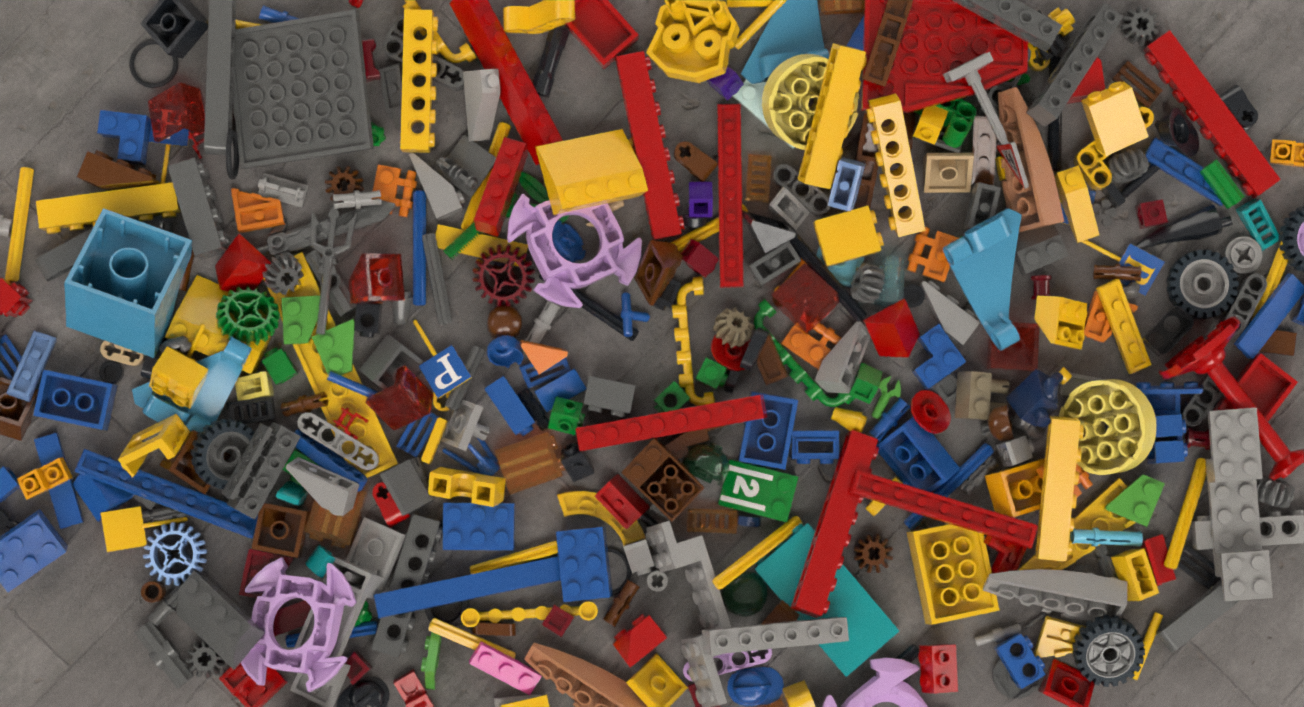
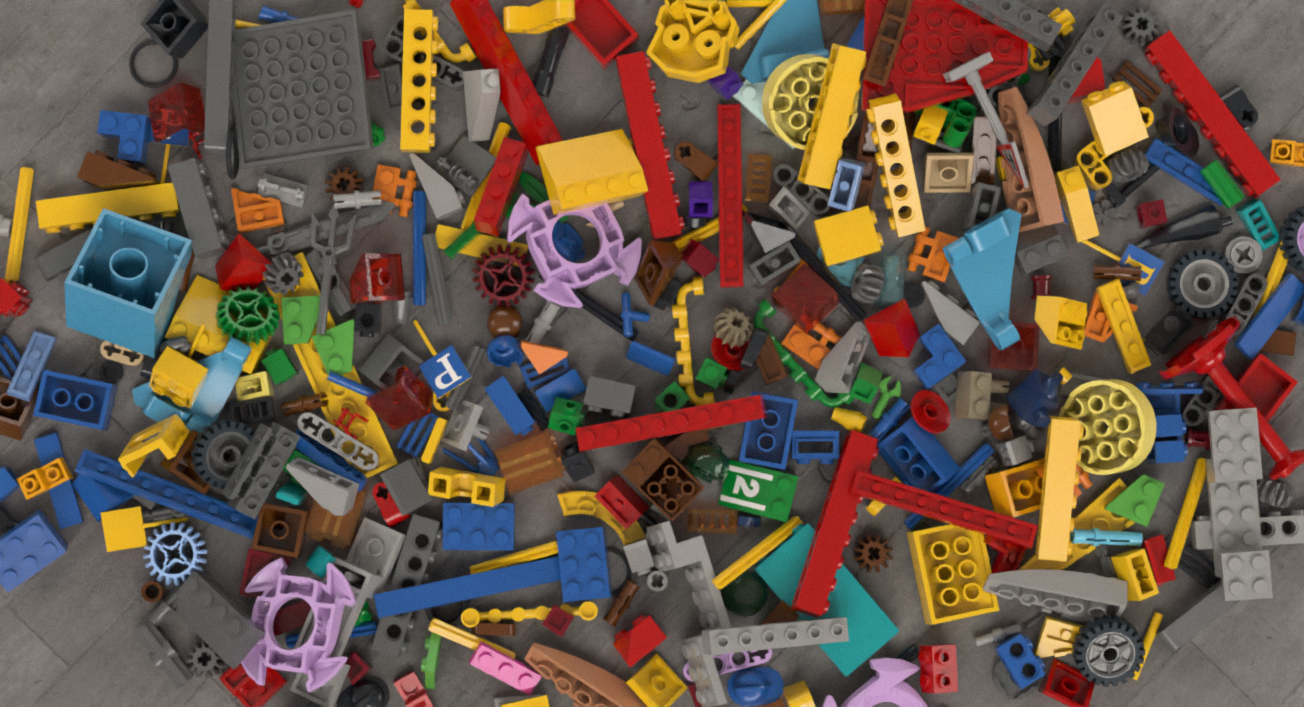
none -> blue slope [626,341,675,376]

